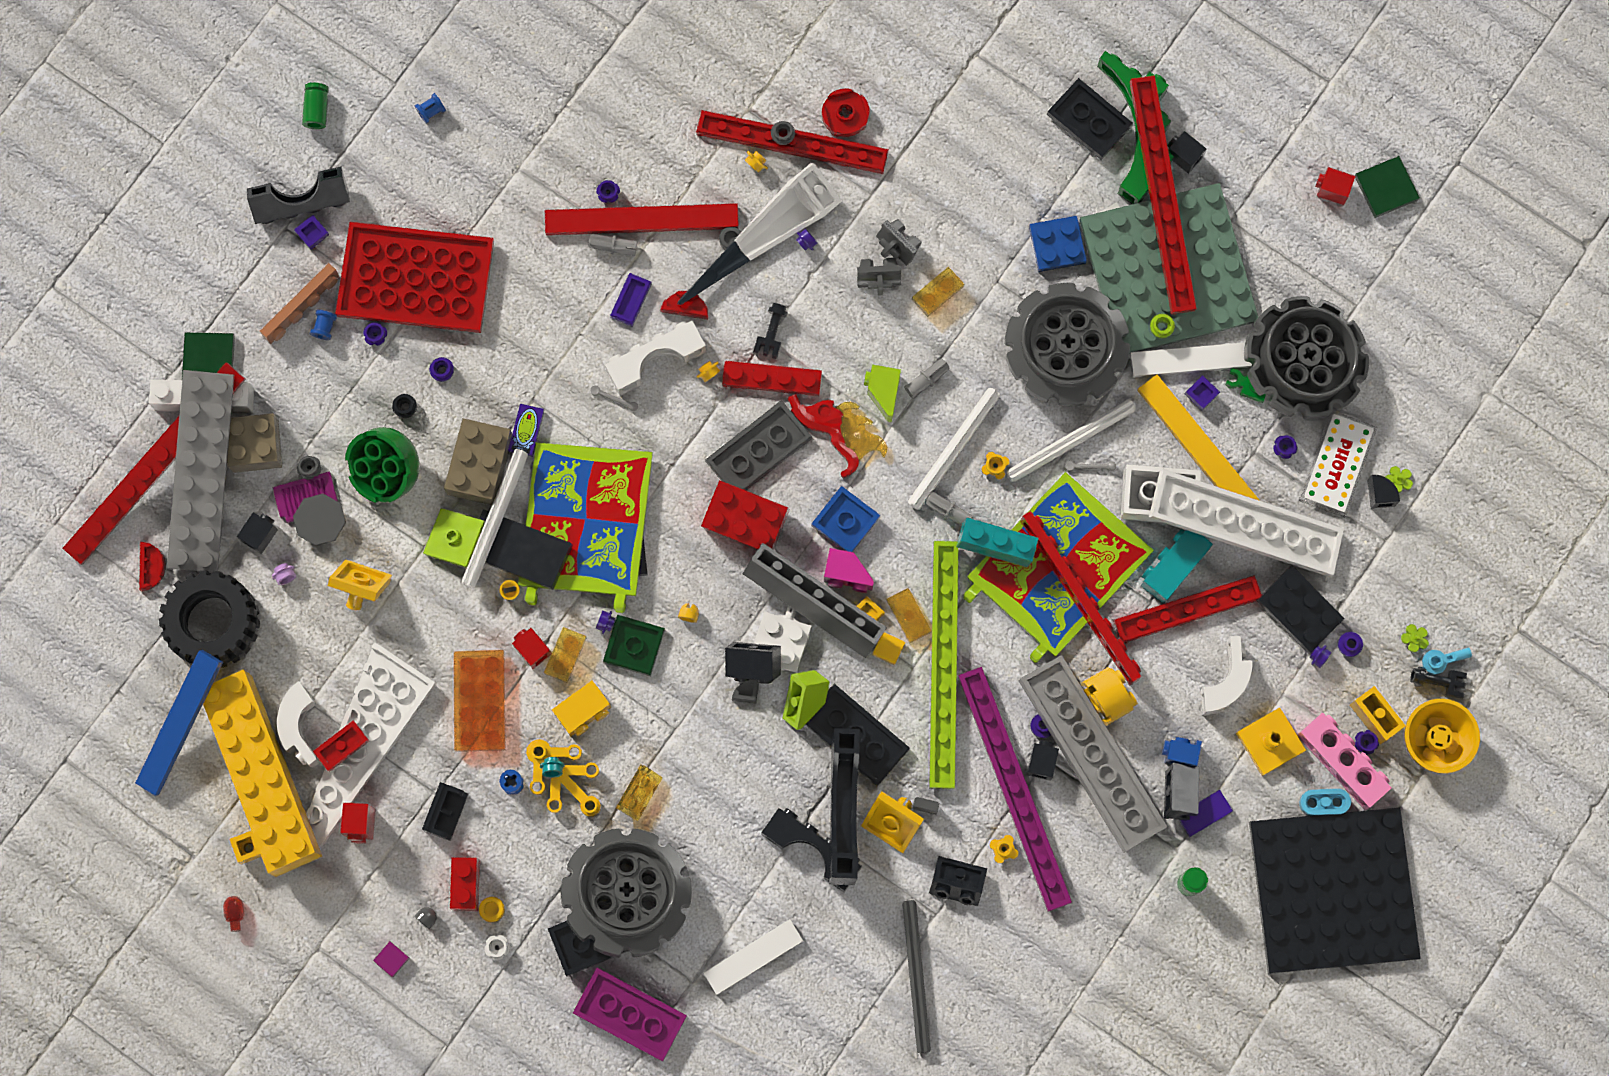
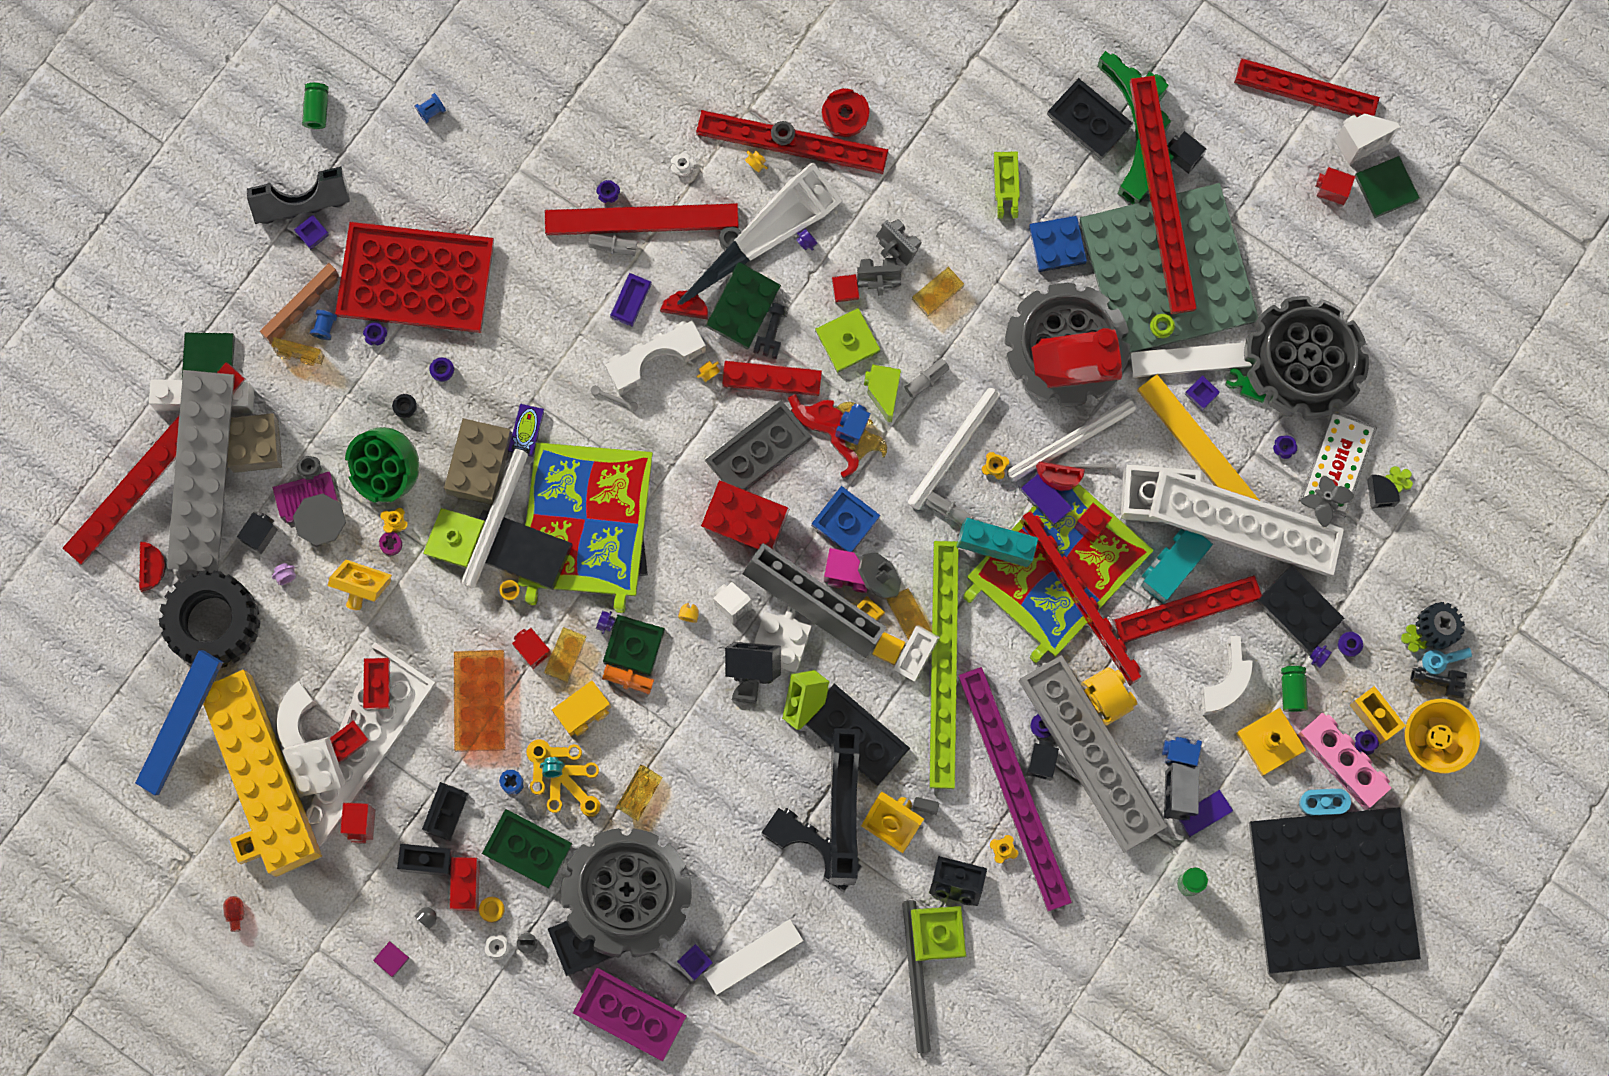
none -> clear yellow plate [271,337,325,366]
none -> white plate [282,737,346,797]
none -> red plate [363,658,390,710]
none -> magenta bush [379,532,402,556]
none -> yellow plate [380,508,408,533]
none -> black brick [397,844,454,877]
none -> dark green plate [481,809,573,889]
none -> dark grey hinge [517,933,538,954]
none -> orange pin [602,664,654,695]
none -> white plate [671,153,695,176]
none -> dark purple plate [677,944,713,981]
none -> dark green plate [705,262,781,349]
none -> white slope [713,582,752,625]
none -> lime plate [815,308,880,373]
none -> red tile [832,274,859,303]
none -> blue brick [835,404,871,445]
none -> dark grey piece [858,553,901,599]
none -> white plate [893,625,940,682]
none -> lime plate [911,906,967,961]
none -> lime hinge [993,151,1020,219]
none -> dark purple tile [1021,474,1072,526]
none -> red slope [1031,328,1122,388]
none -> red tile [1036,461,1085,491]
none -> red brick [1074,503,1112,543]
none -> red tile [1234,58,1380,117]
none -> green piece [1281,666,1308,712]
none -> dark grey piece [1300,476,1354,527]
none -> white slope [1335,114,1400,165]
none -> black wheel [1416,602,1465,650]

